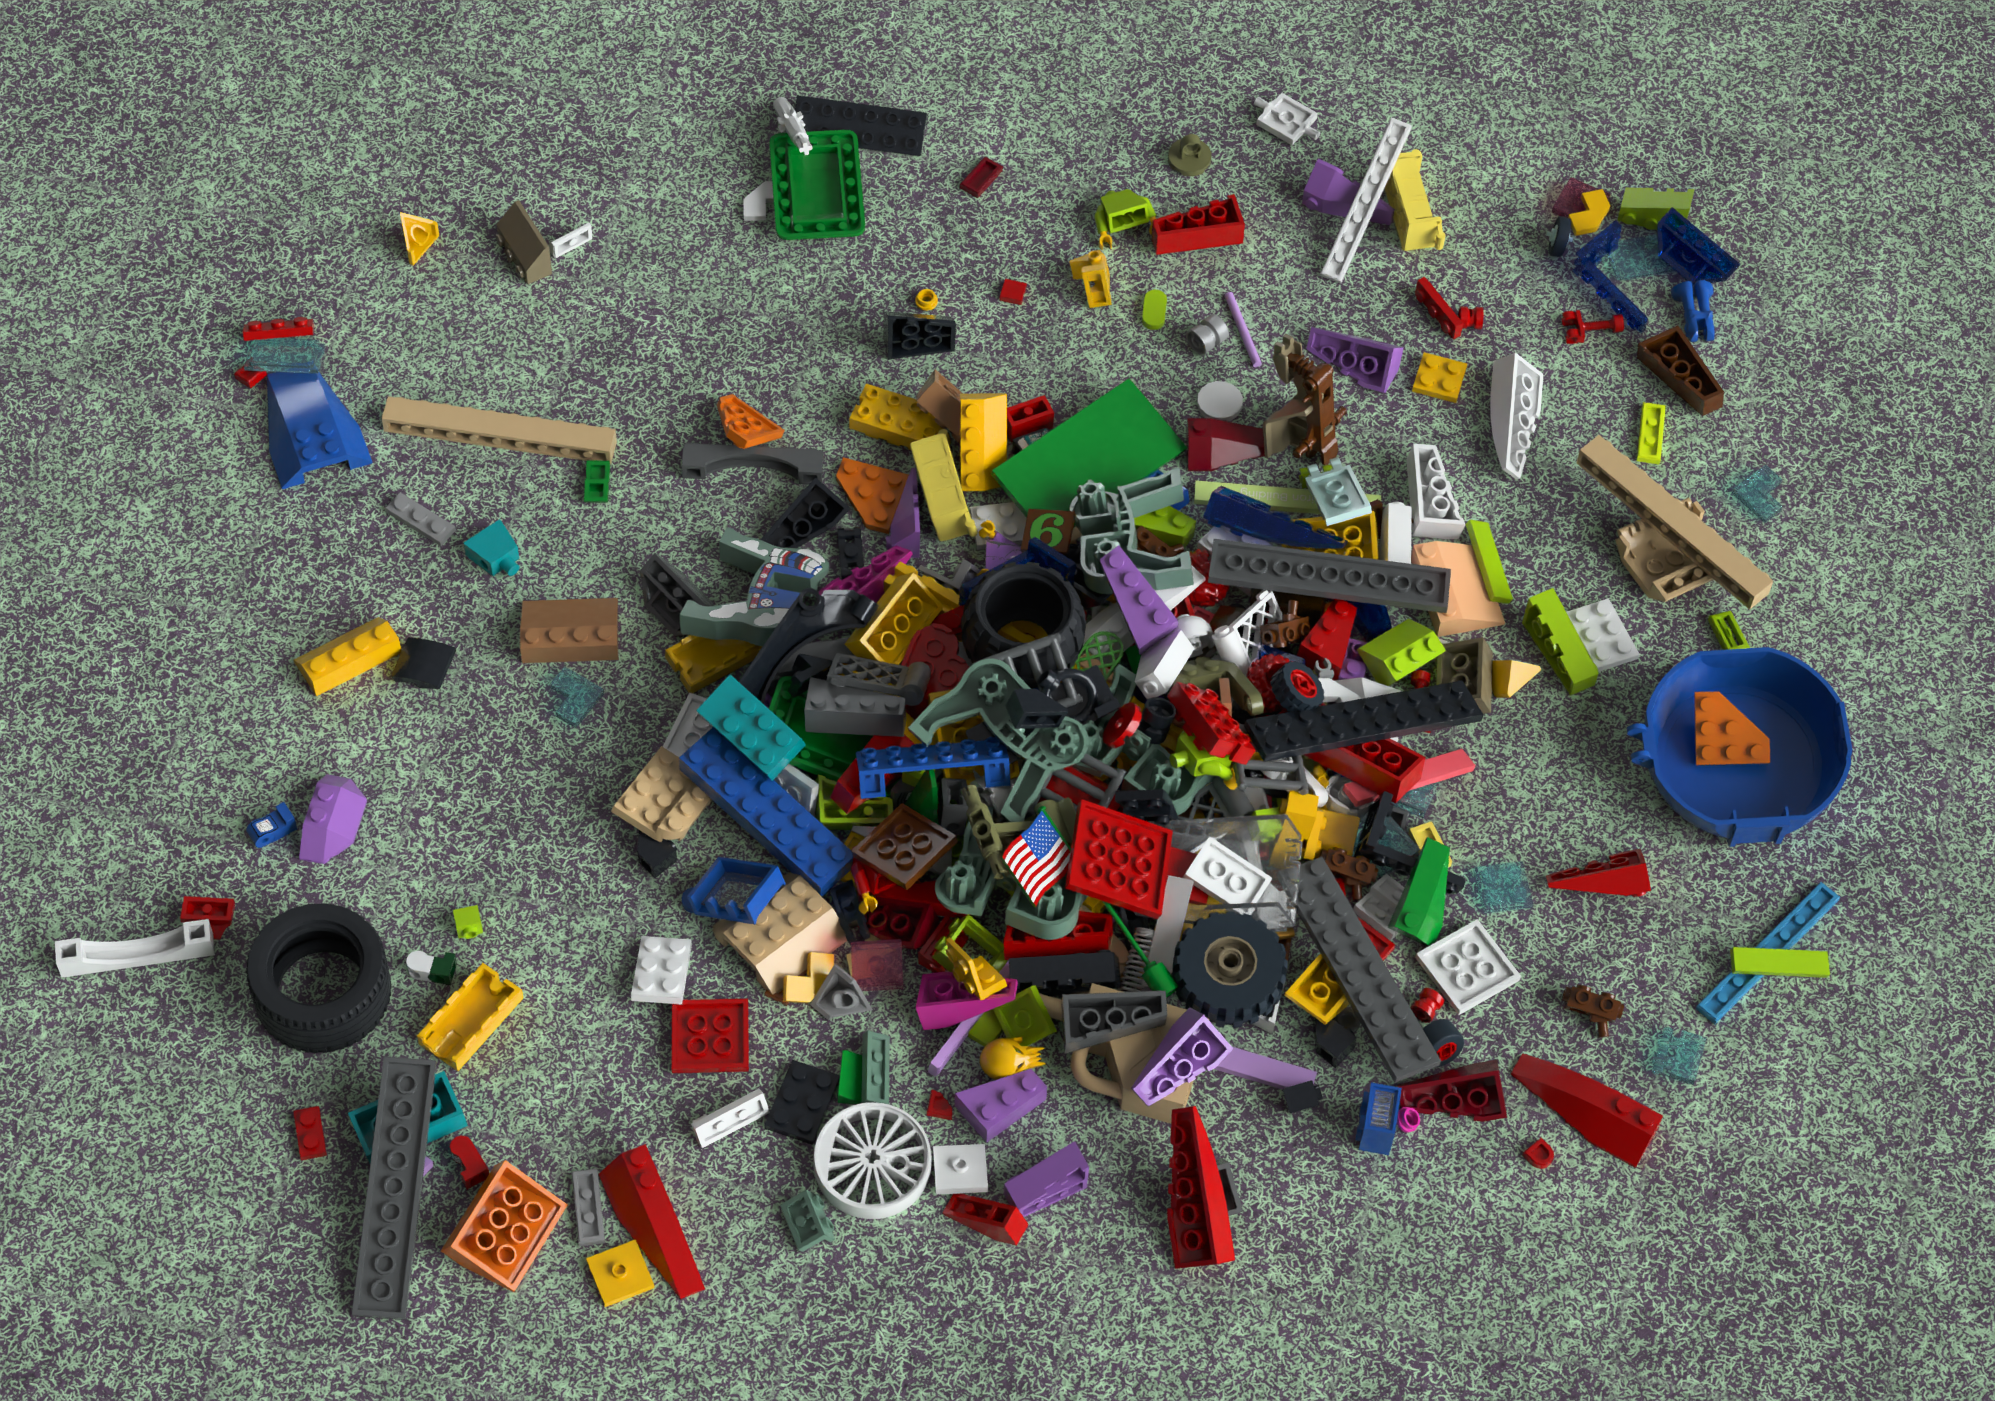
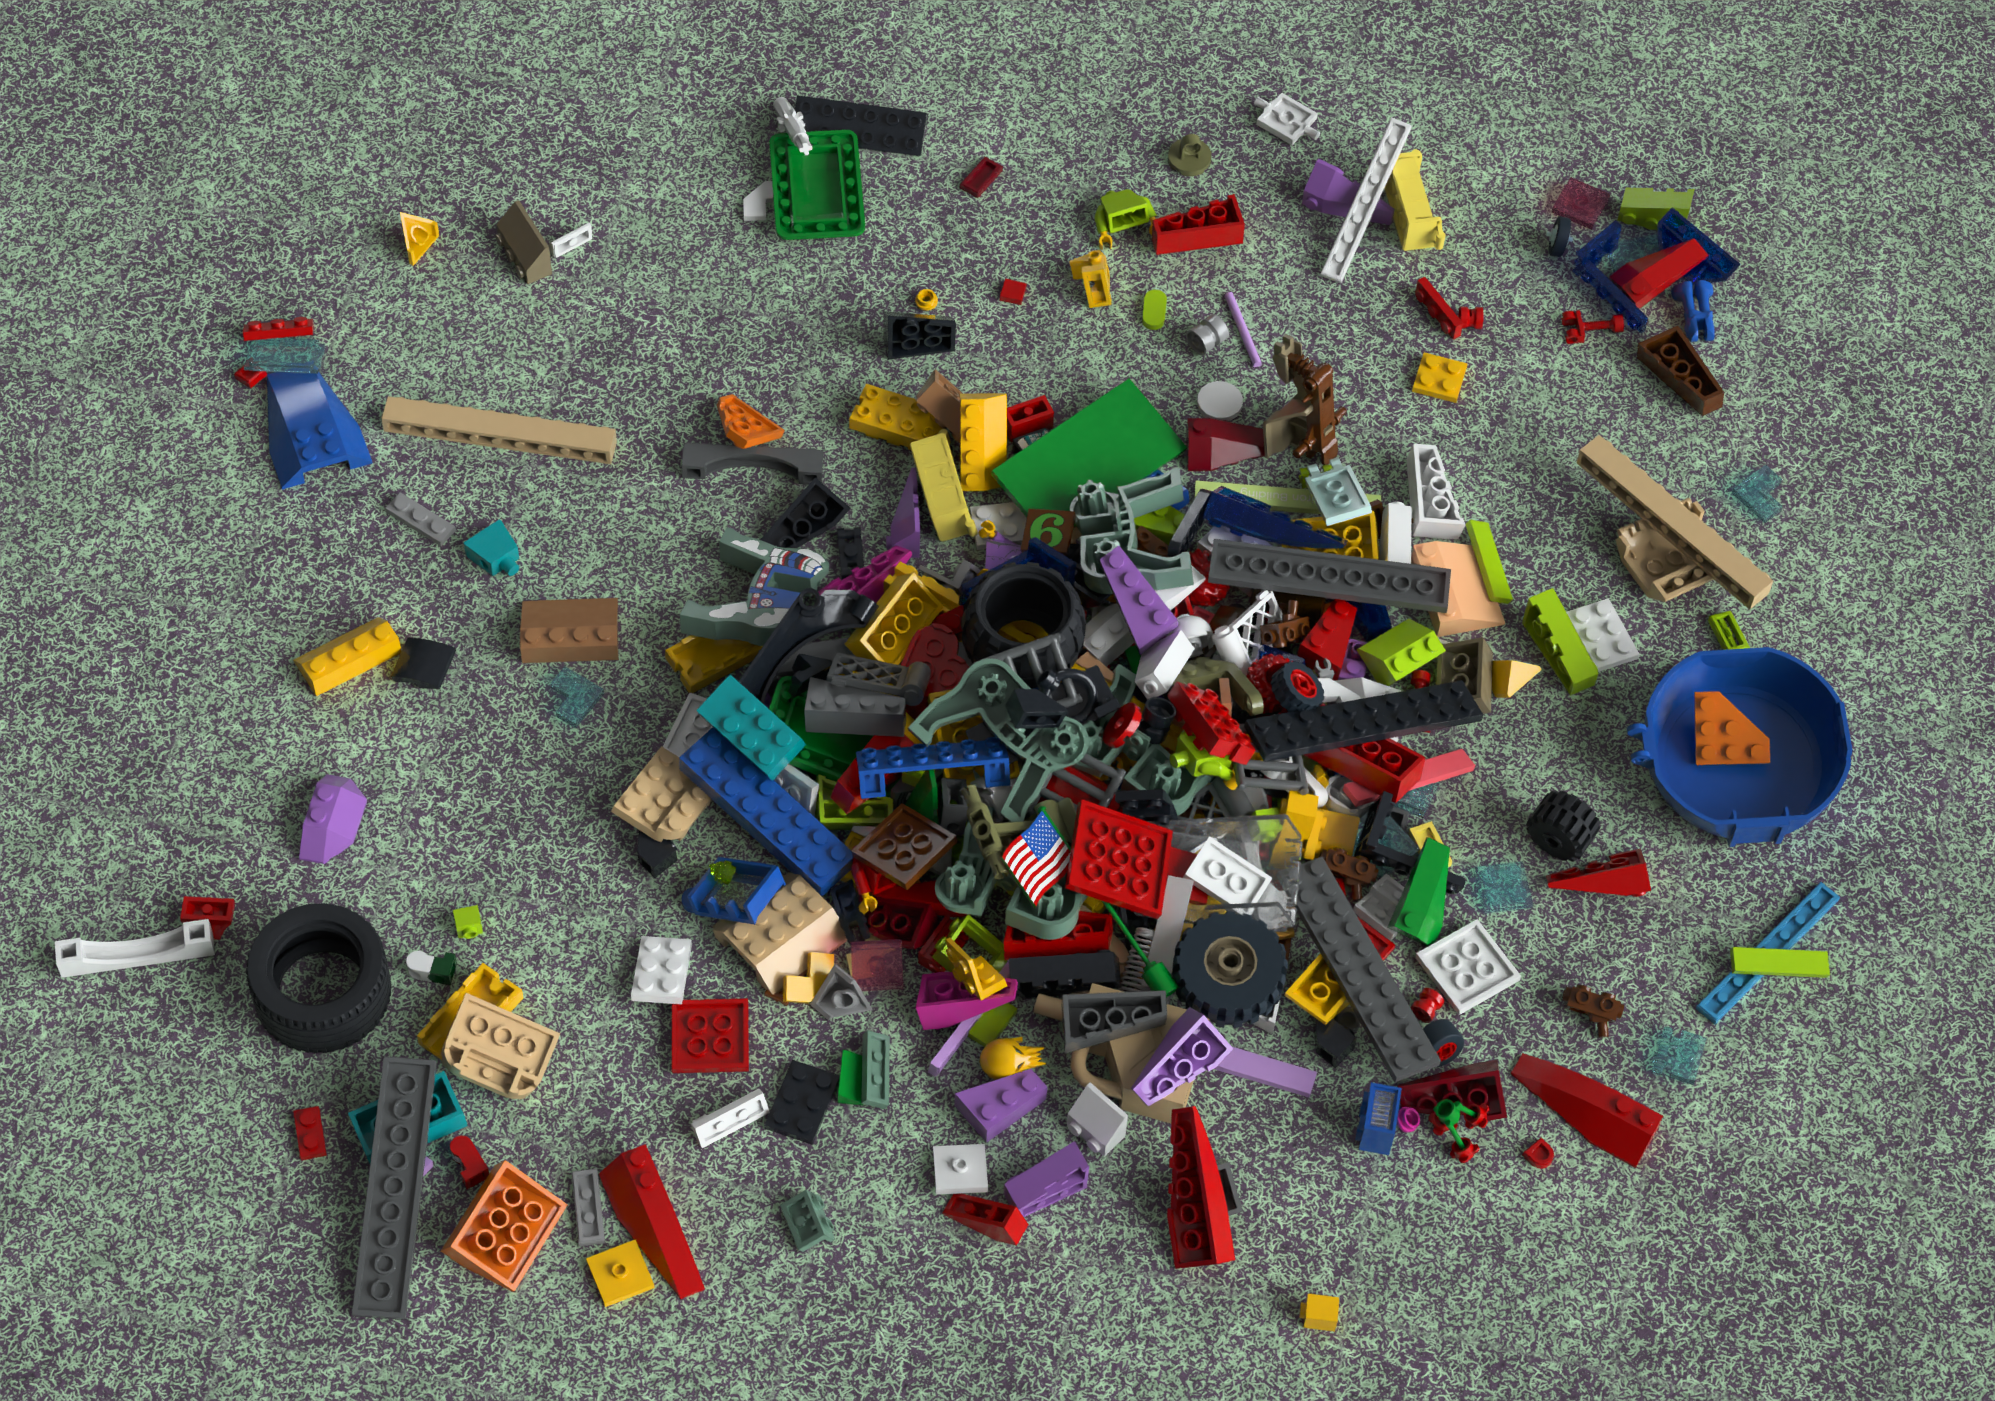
blue leg [246,802,297,848] -> none
green slope [584,460,610,503] -> none
dark grey wedge [640,553,714,636] -> none
white piece [813,1102,932,1219] -> none
orange plate [836,457,909,534] -> none
red tile [927,1090,952,1120] -> none
lime plate [994,985,1057,1052] -> none
bright green window [1071,631,1123,681] -> none
black brick [1283,1080,1323,1114] -> none
medium lavender wedge [1306,327,1404,393] -> none
white wedge [1490,353,1543,480] -> none
yellow tile [1568,189,1610,236] -> none
neon yellow tile [1637,402,1666,464] -> none
none -> tan plate [441,993,560,1099]
none -> clear neon green plate [709,860,736,885]
none -> white slope [1067,1083,1128,1157]
none -> black beam [1168,489,1215,557]
none -> yellow brick [1299,1294,1339,1332]
none -> plant [1428,1099,1489,1163]
none -> black wheel [1526,790,1601,862]
none -> red wedge [1609,238,1709,310]

